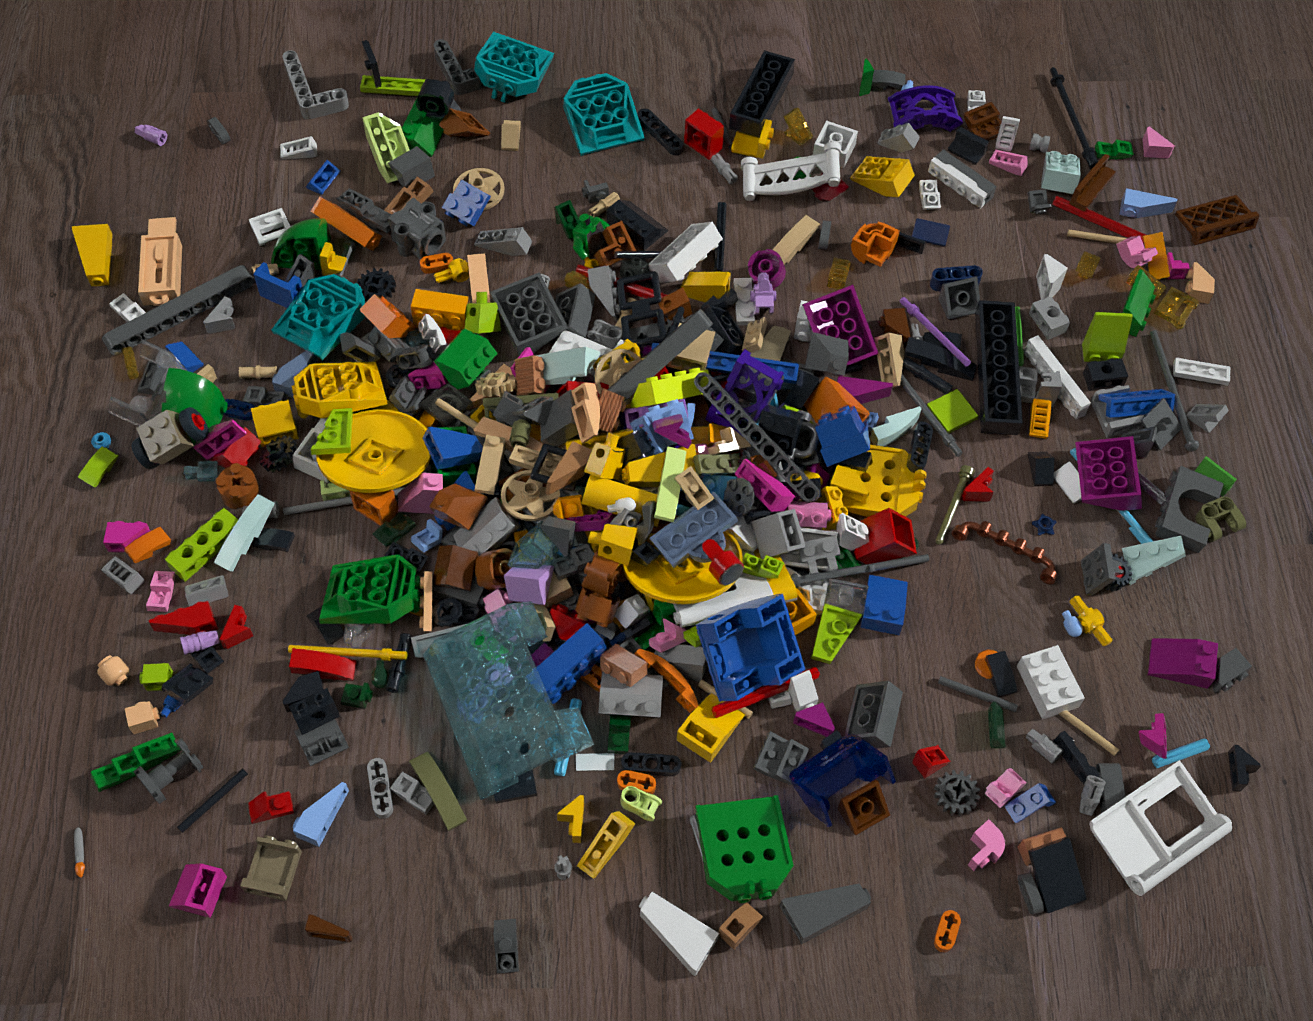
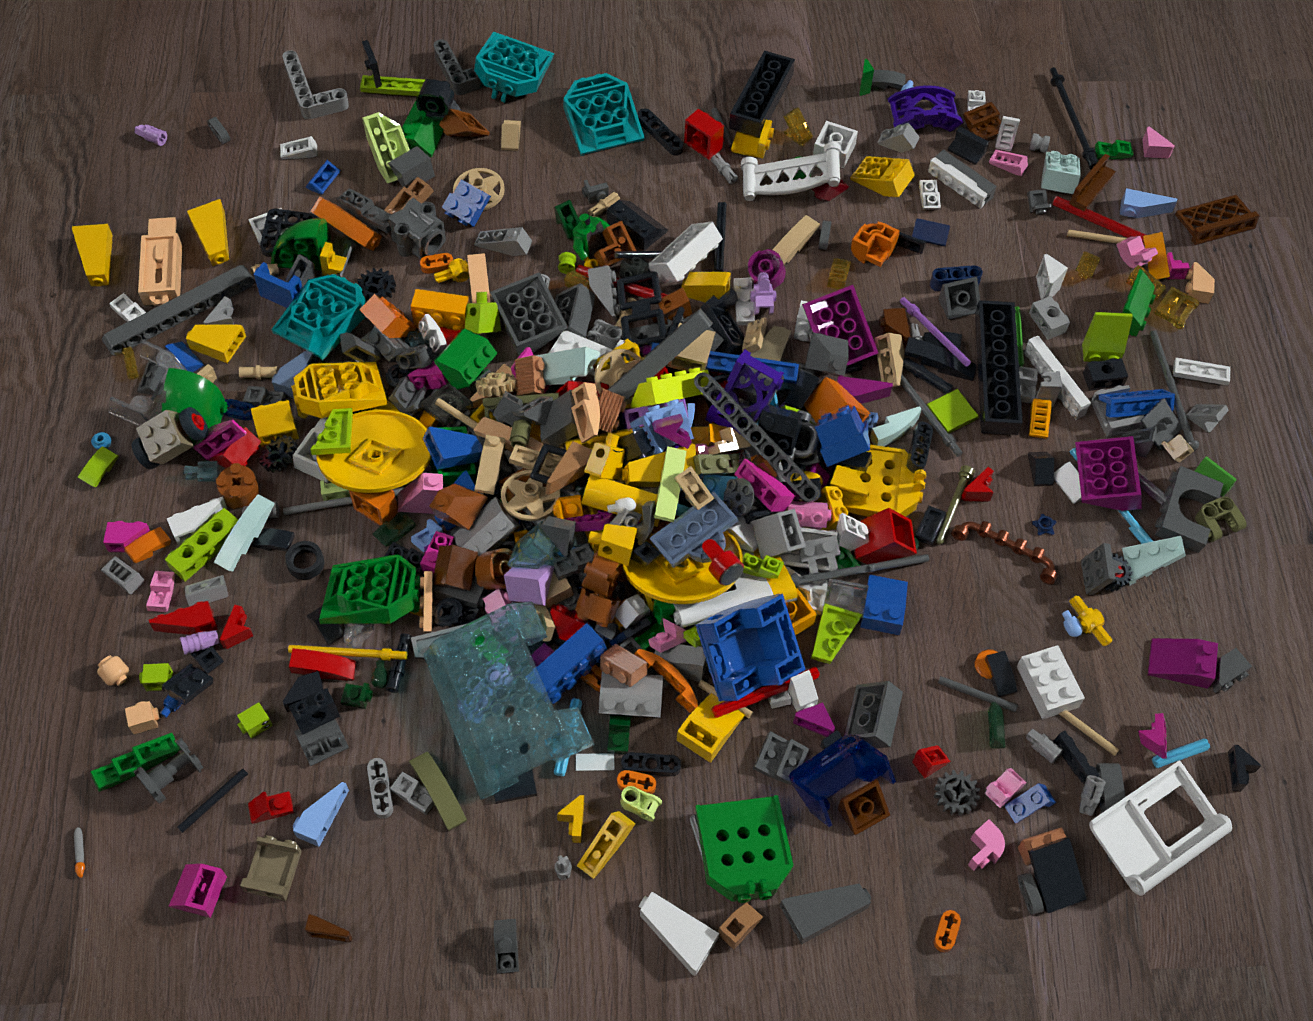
none -> white slope [167,496,227,546]
none -> yellow slope [186,325,246,364]
none -> yellow slope [187,199,229,266]
none -> lime brick [237,702,273,739]
none -> black beam [260,208,317,257]
none -> black tyre [285,541,325,580]
none -> dark pink slope [420,531,454,574]
none -> lime wheel [558,252,576,274]
none -> black plate [914,505,946,546]
none -> tan panel [1161,434,1194,463]

